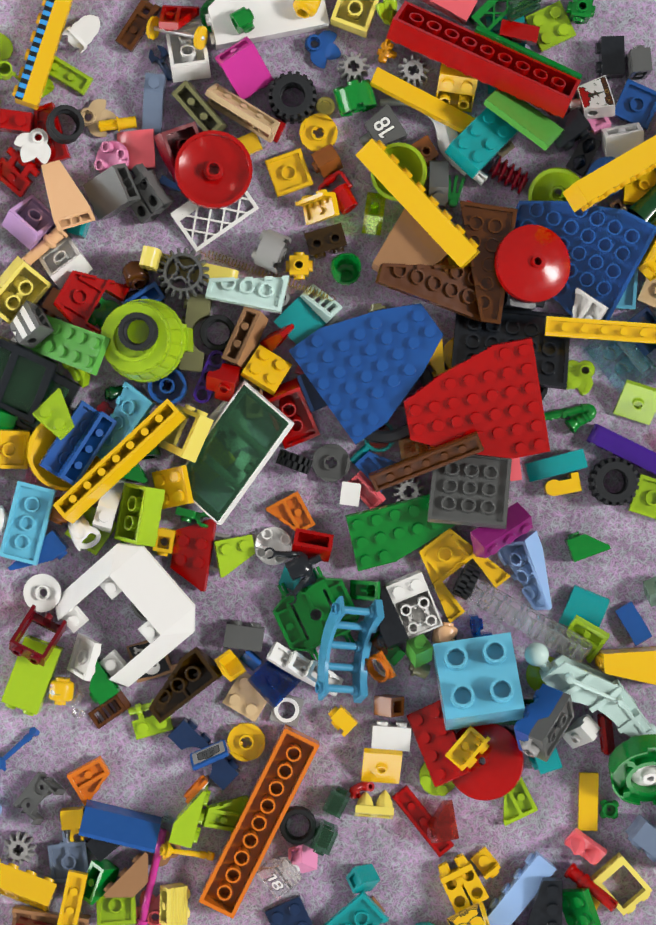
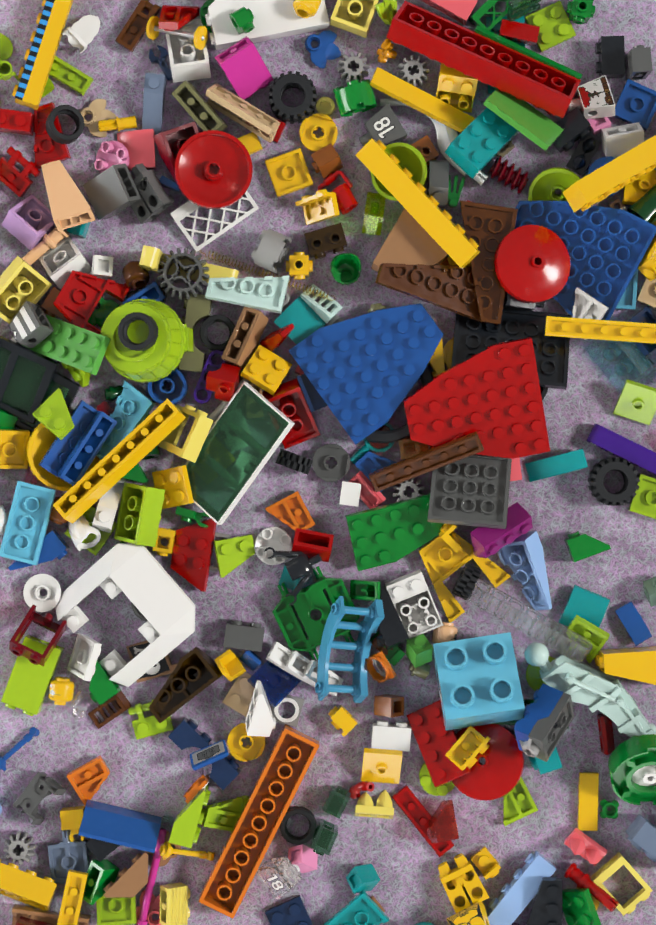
white plate [14,128,51,164] -> none
clear blue bracket [469,614,492,638] -> none
green piece [544,404,597,434] -> none
yellow leg [544,472,582,496] -> none
white brick [562,714,601,749] -> none
lime plate [566,360,595,396] -> none
none -> white panel [88,255,114,280]
none -> white slope [245,680,276,737]
none -> yellow bracket [439,524,462,553]

